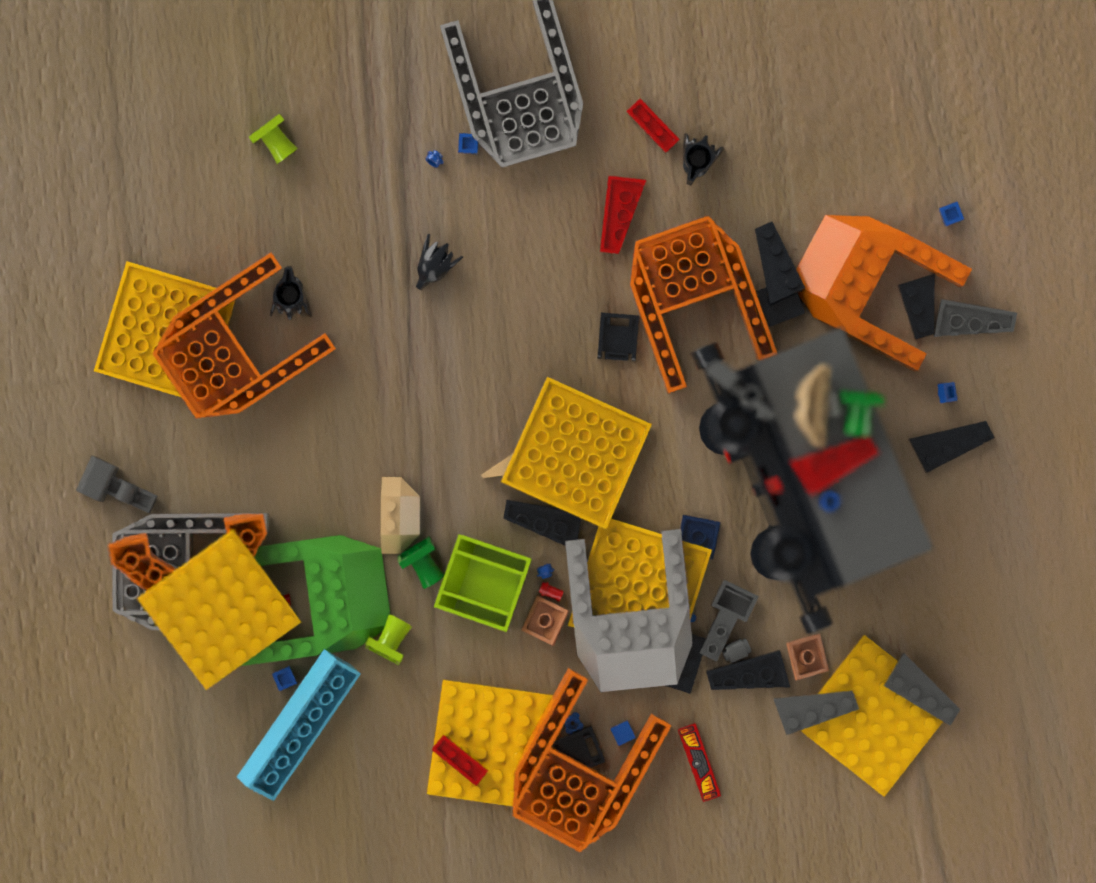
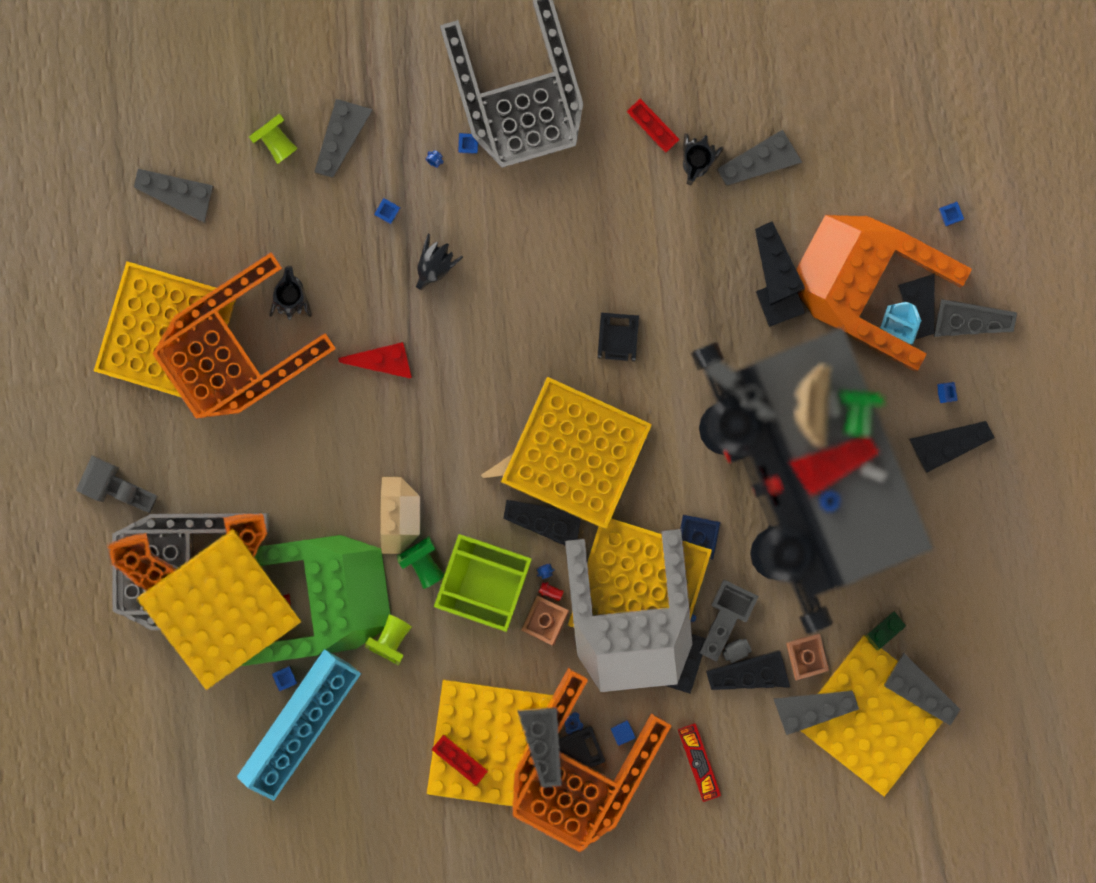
red wing [600,176,646,254] -> none
orange wedge [630,216,778,394] -> none
none -> dark grey wing [134,169,213,223]
none -> dark grey wing [314,99,373,178]
none -> red wing [338,342,412,379]
none -> blue plate [374,198,400,224]
none -> dark grey wing [517,707,561,787]
none -> dark grey wing [717,130,802,186]
none -> light grey pin [859,462,887,483]
none -> dark green plate [865,611,906,650]
none -> medium azure slope [880,302,921,345]

